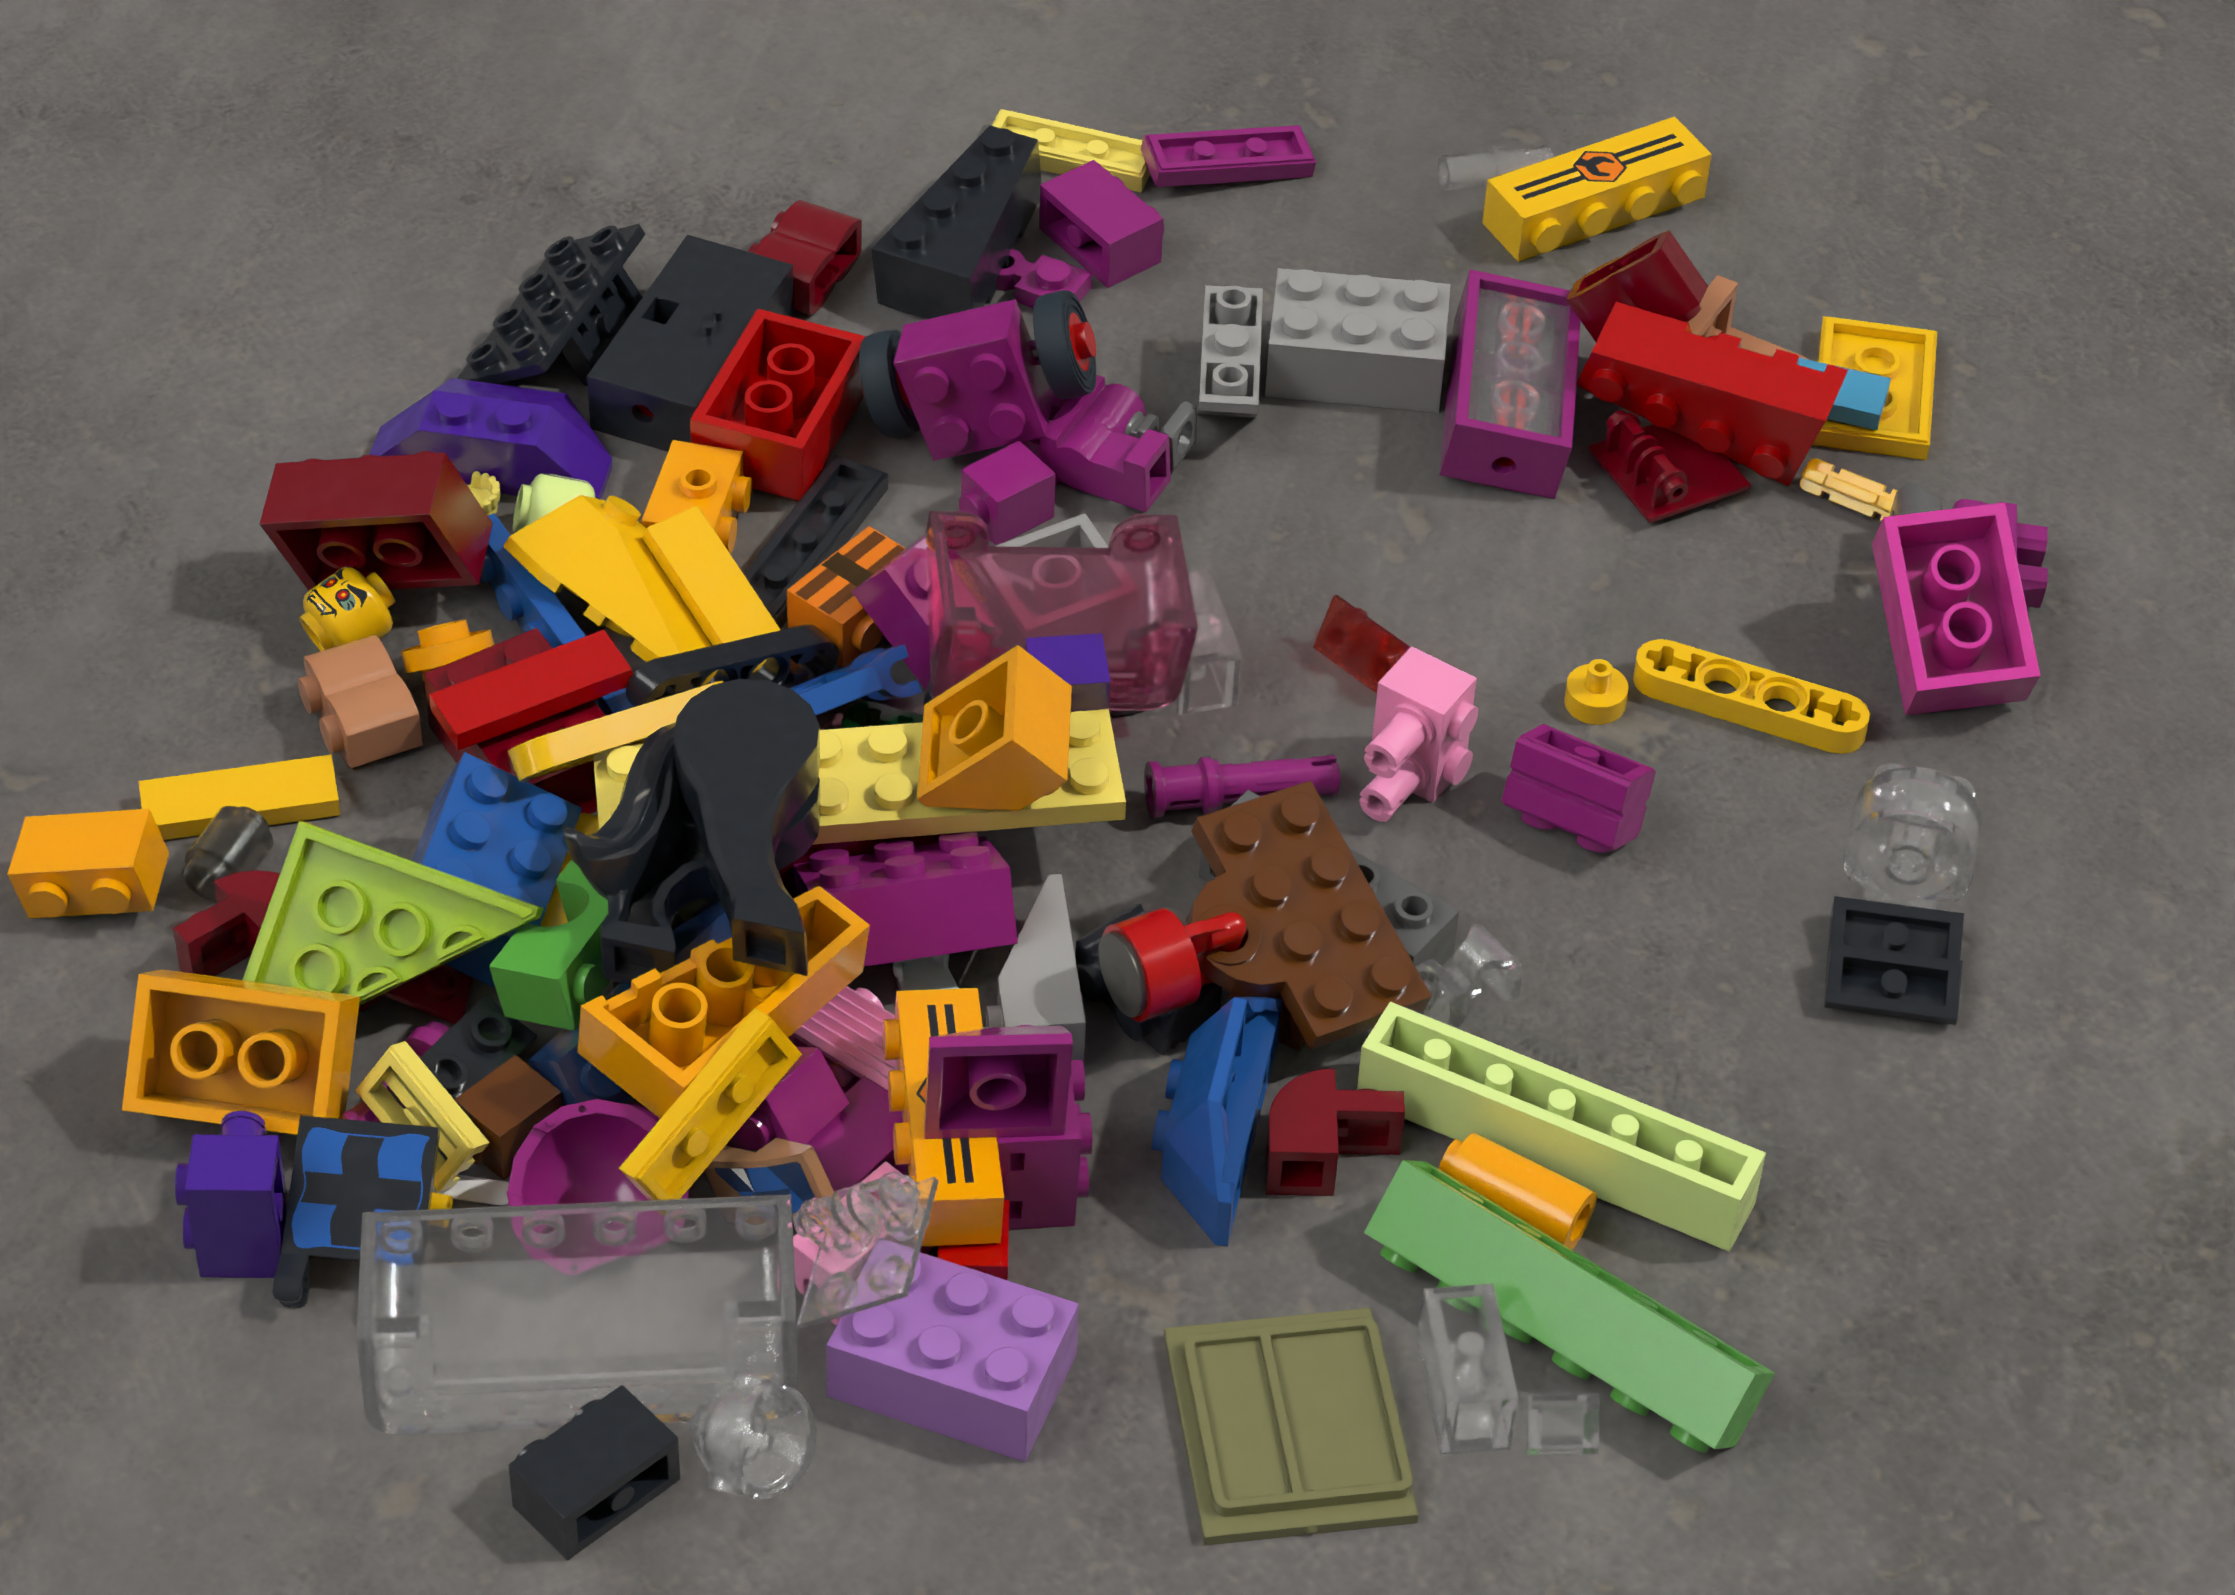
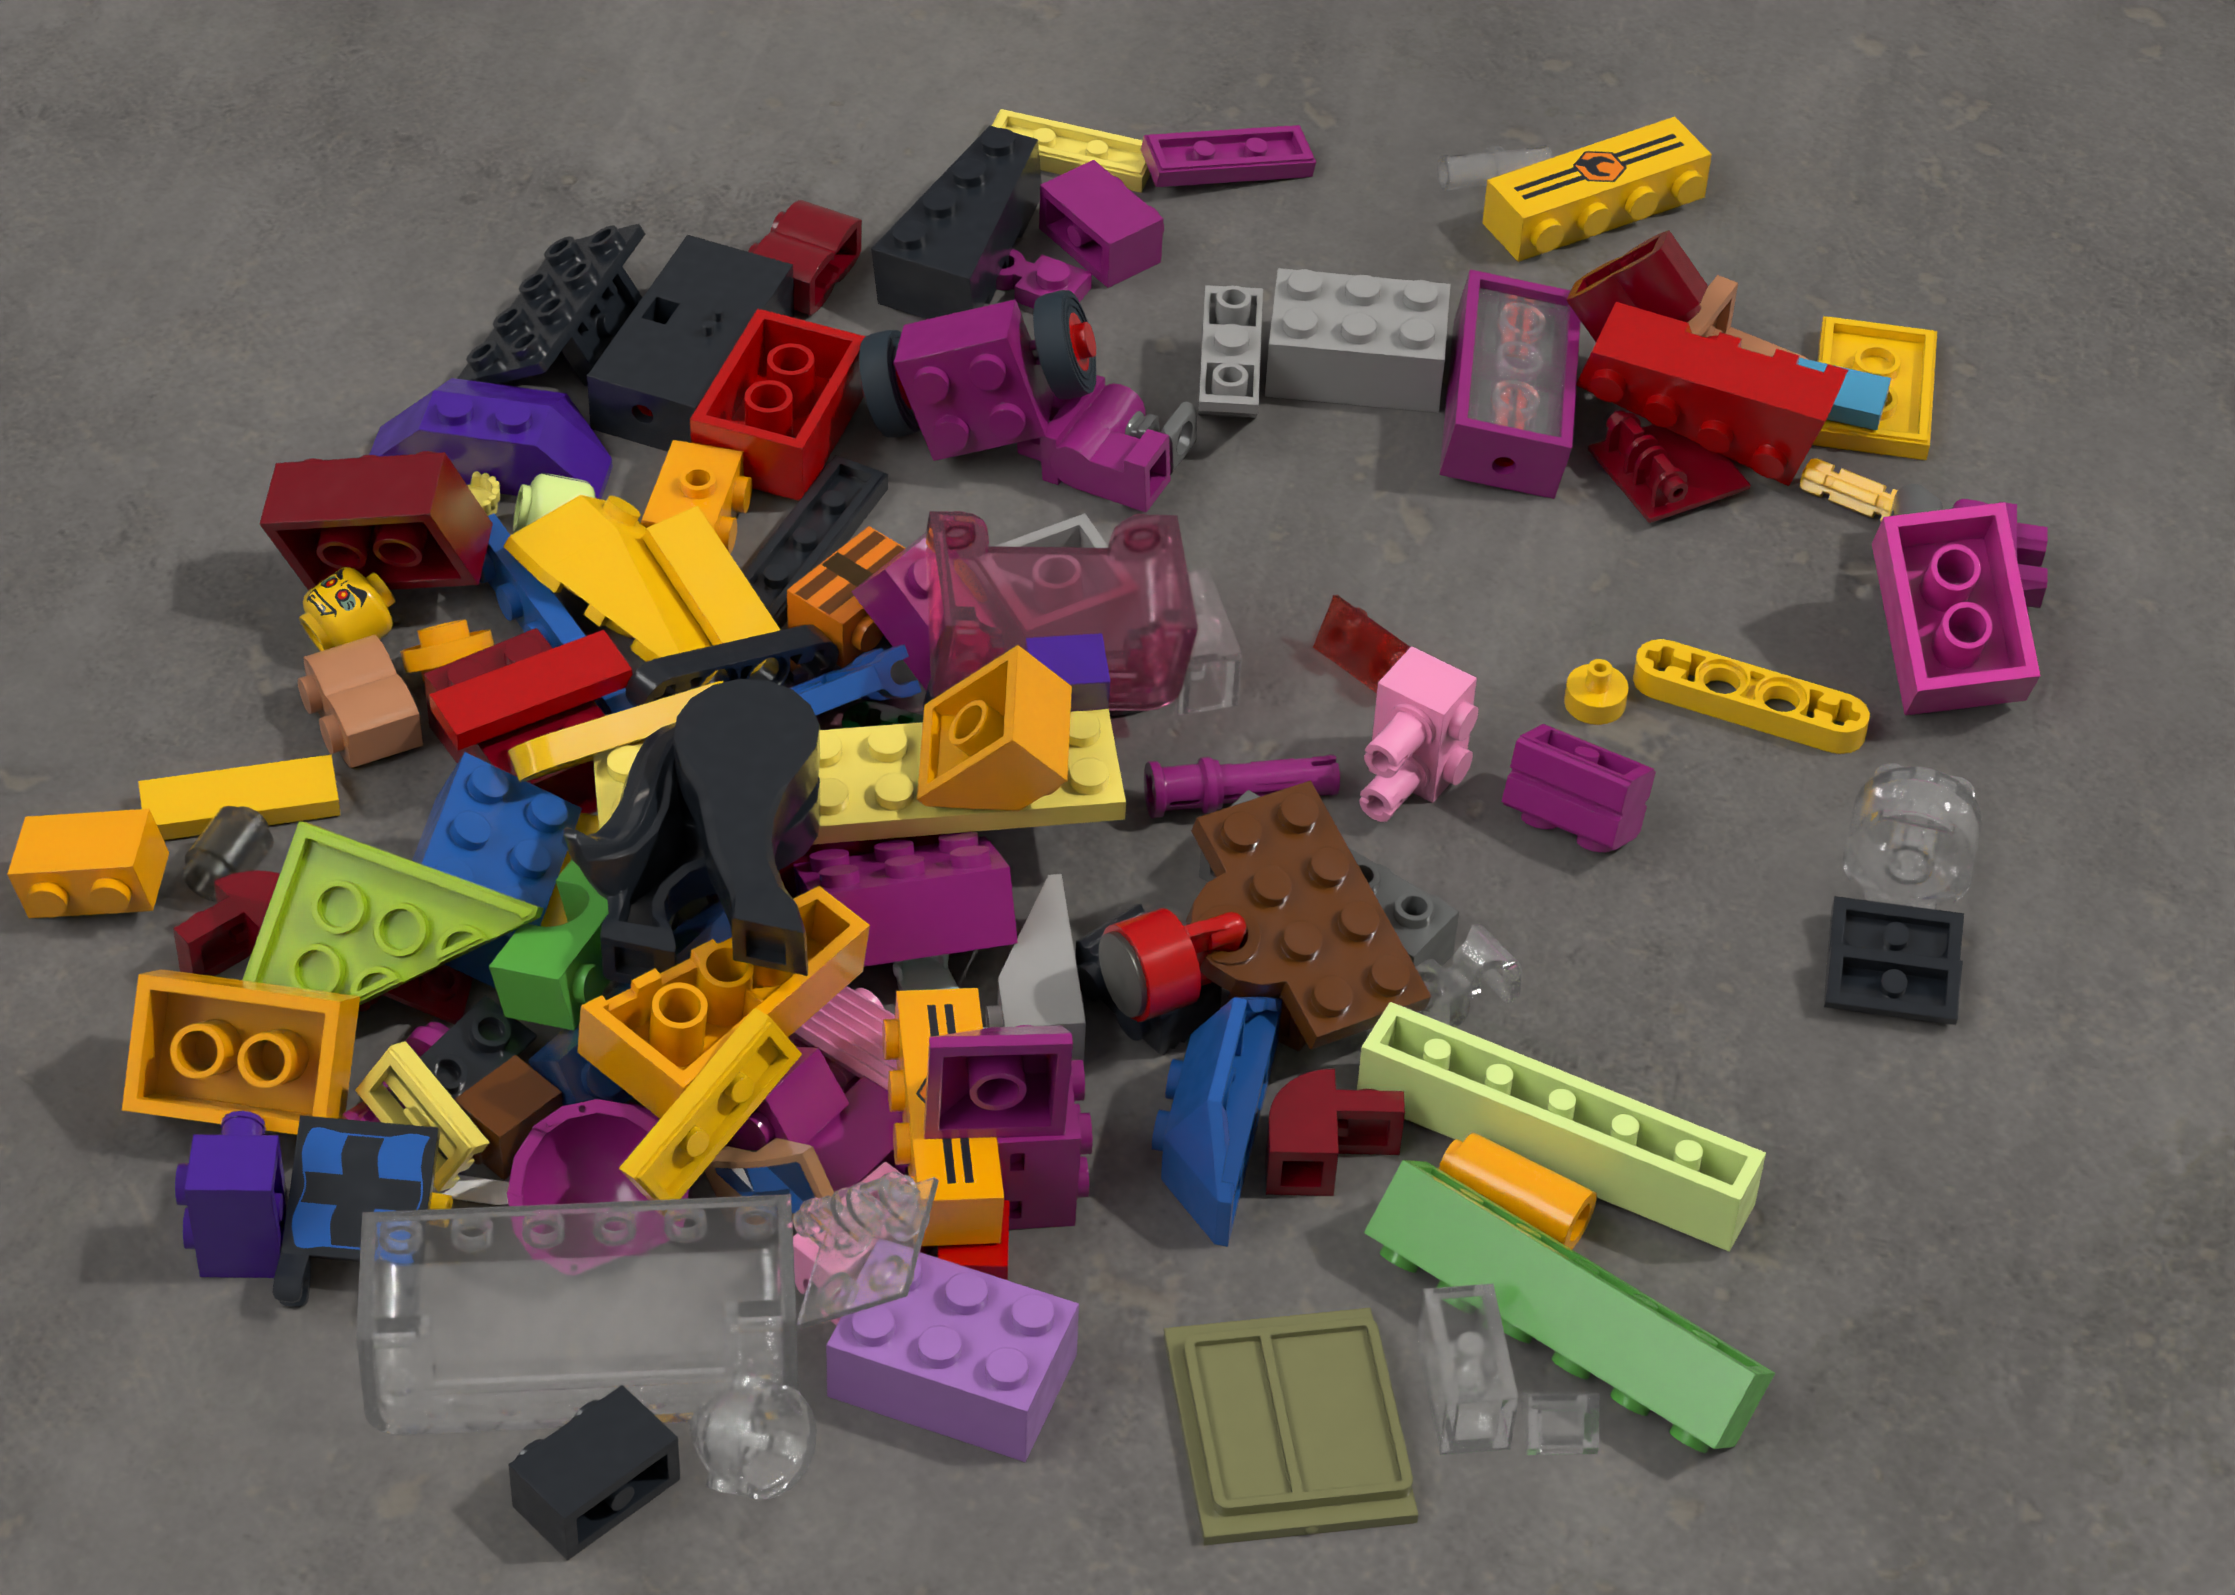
magenta brick [959,441,1056,545] -> none

